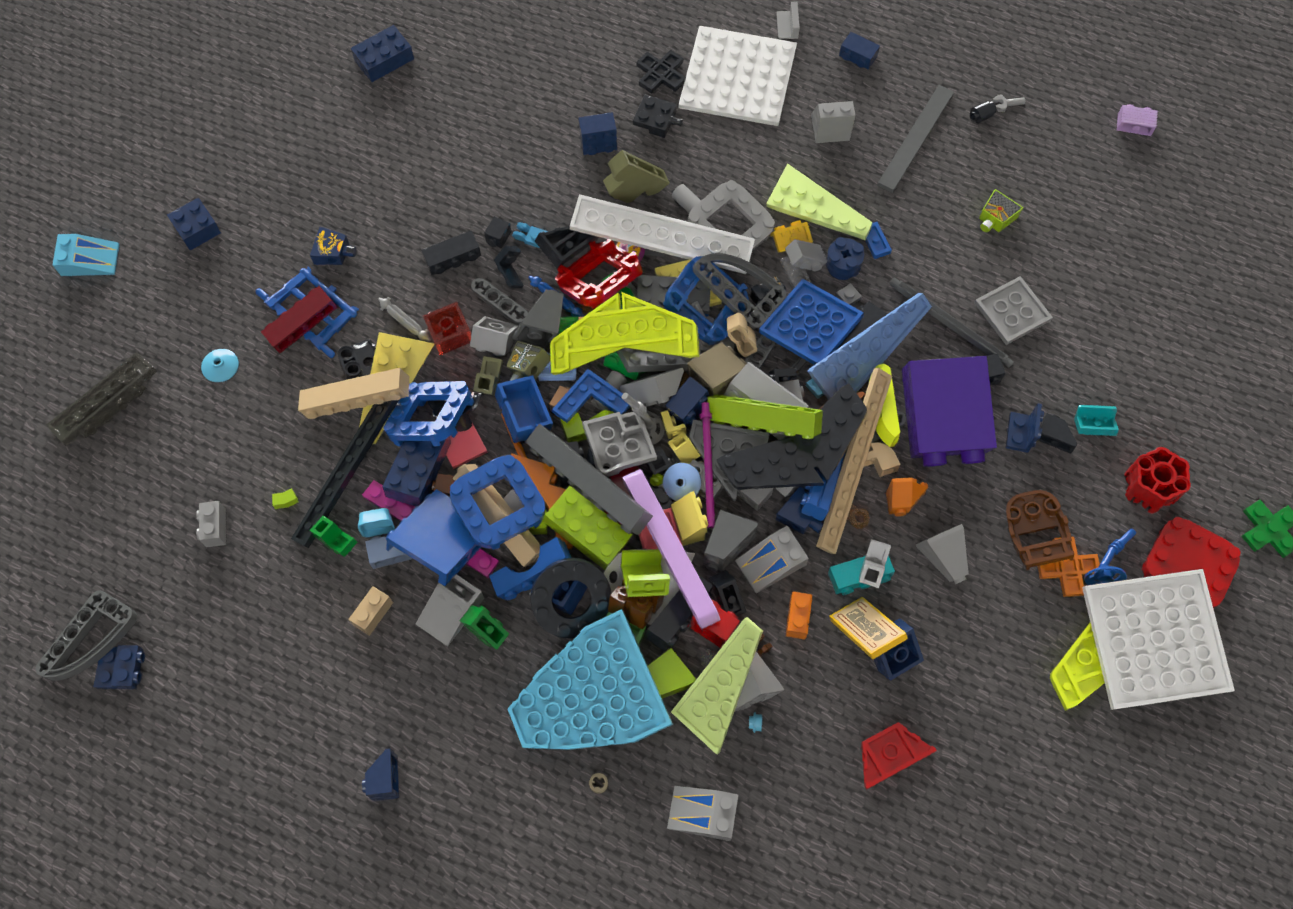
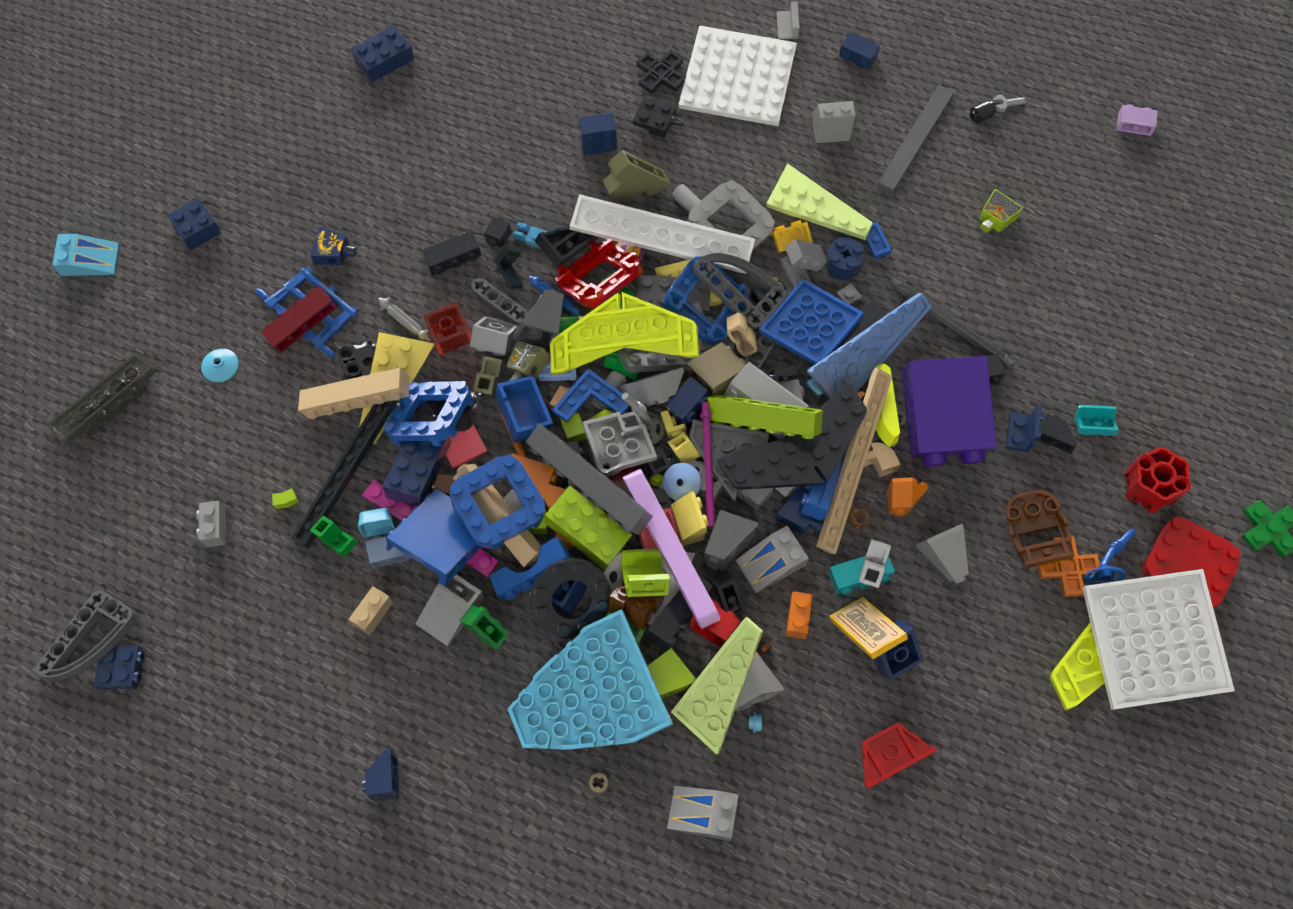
light grey plate [974,276,1053,345] -> none

